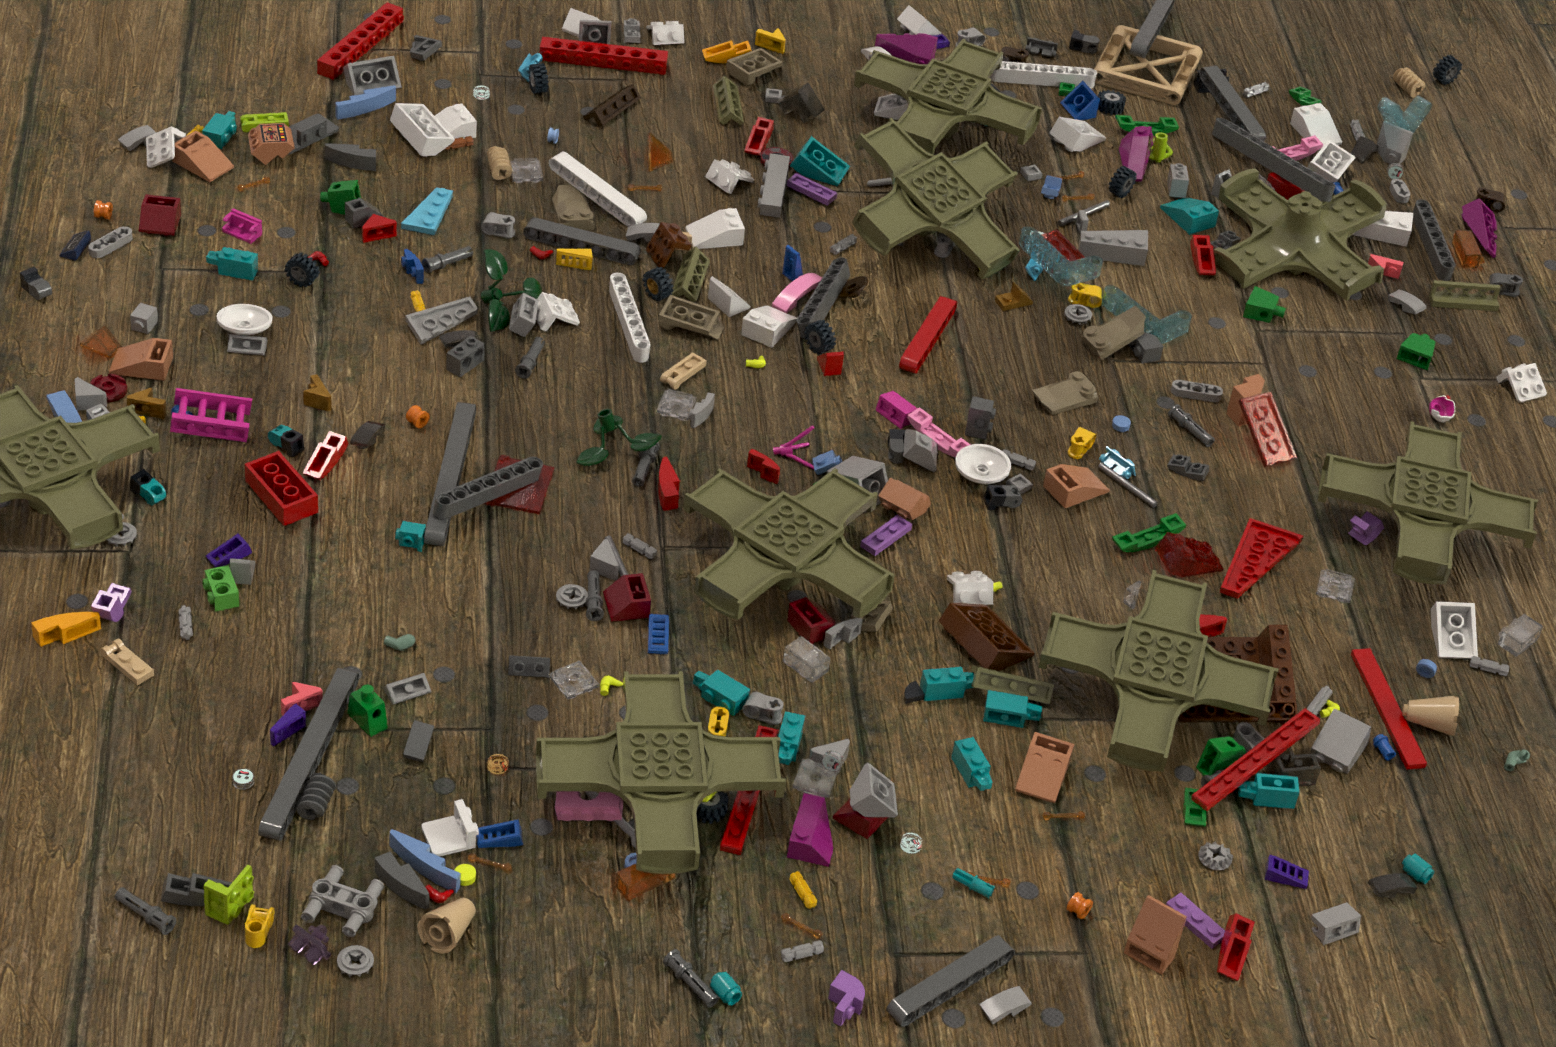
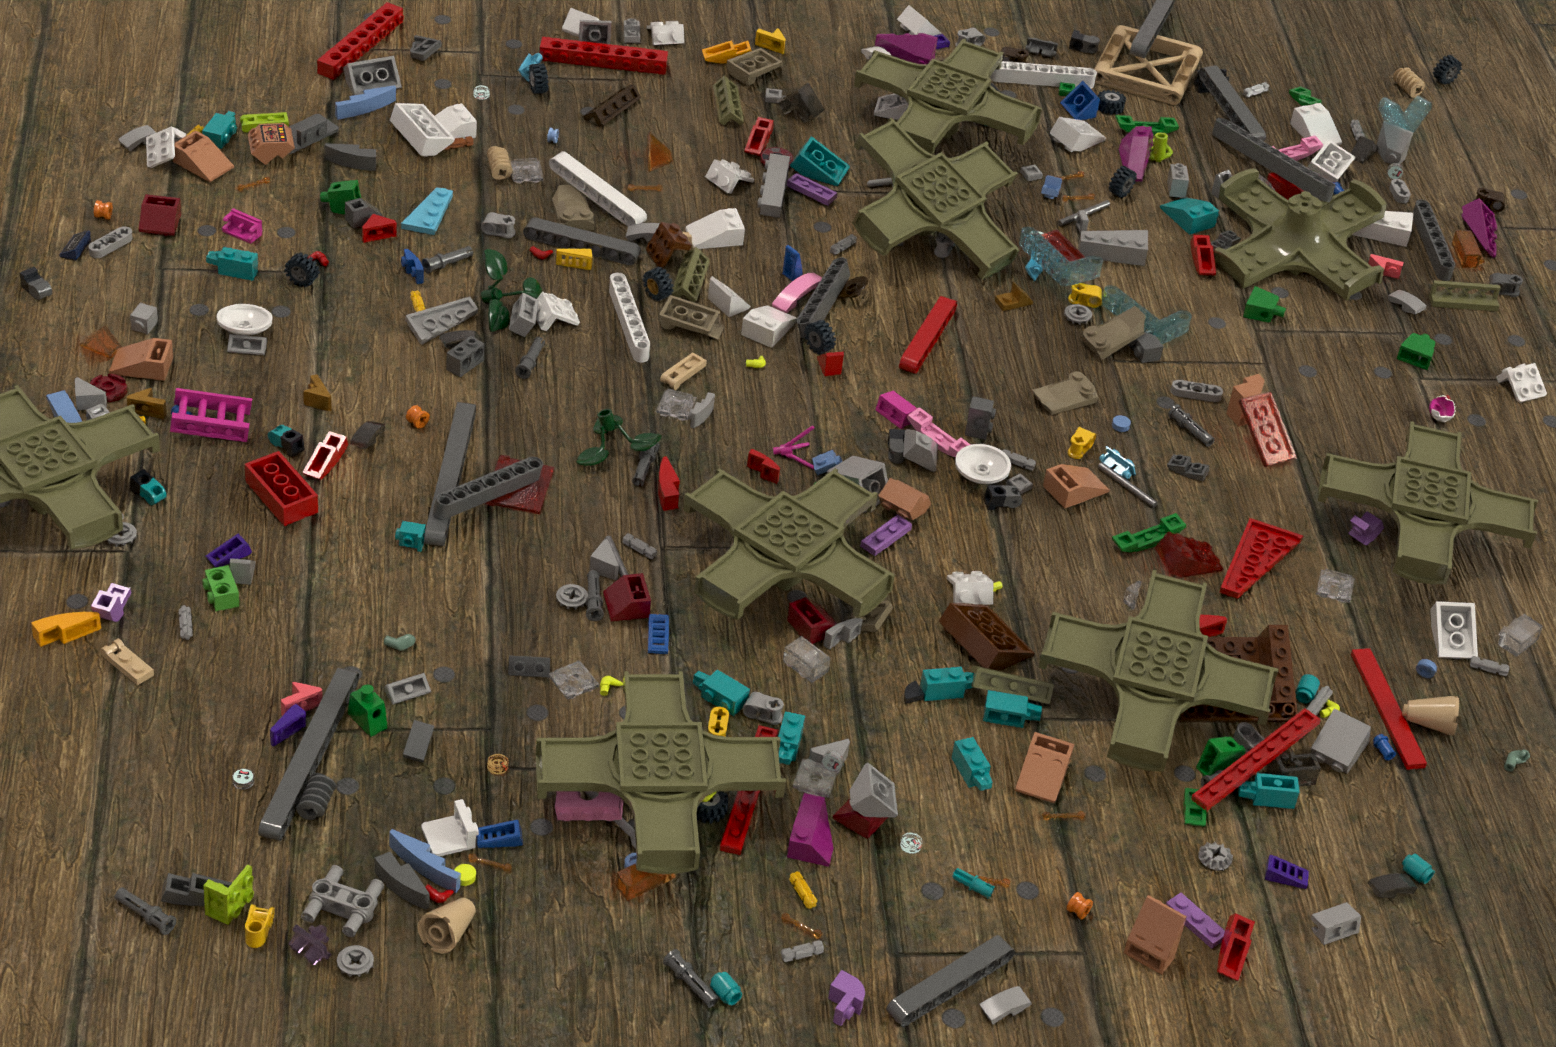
none -> teal brick [1295,674,1320,704]

